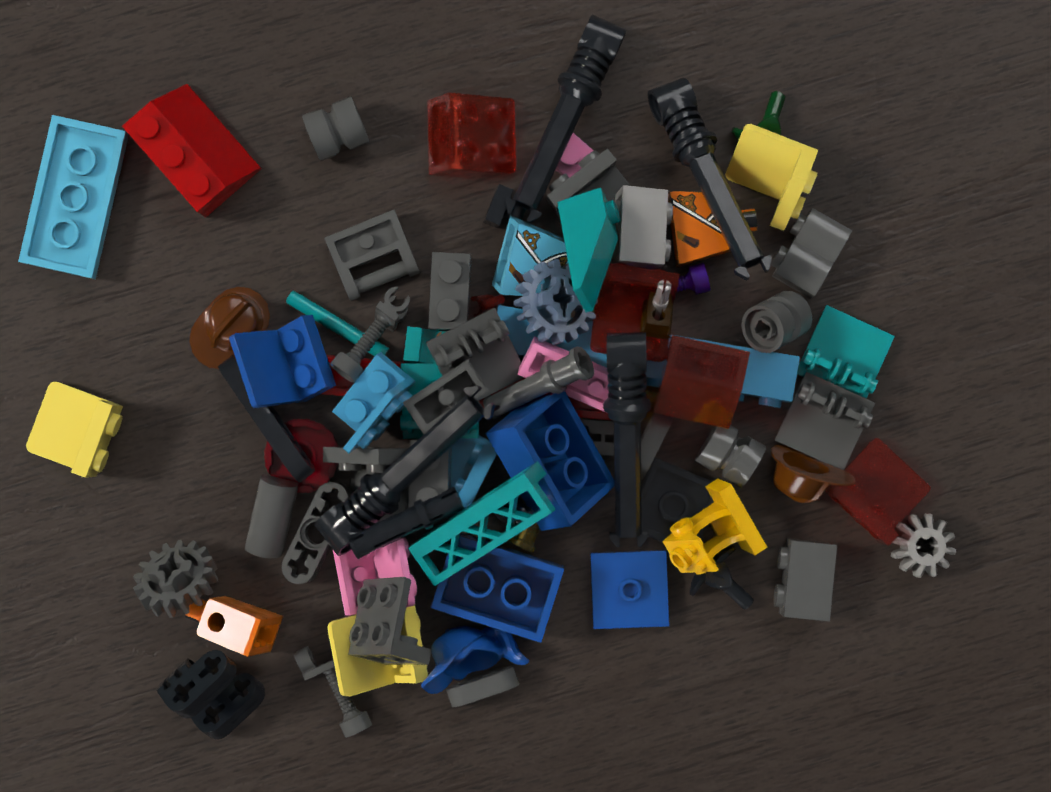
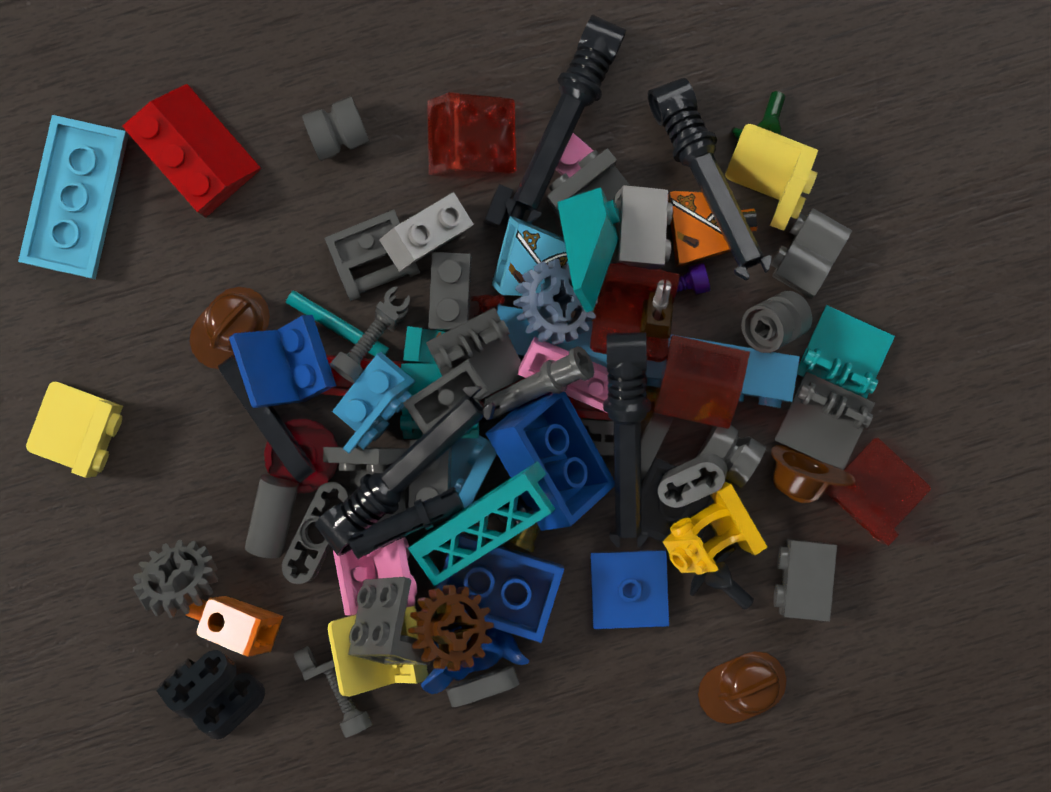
light grey gear [890,513,956,578] -> none
none -> light grey brick [379,192,474,272]
none -> reddish brown gear [408,585,494,671]
none -> dark grey beam [658,454,728,508]
none -> reddish brown piece [698,651,787,724]

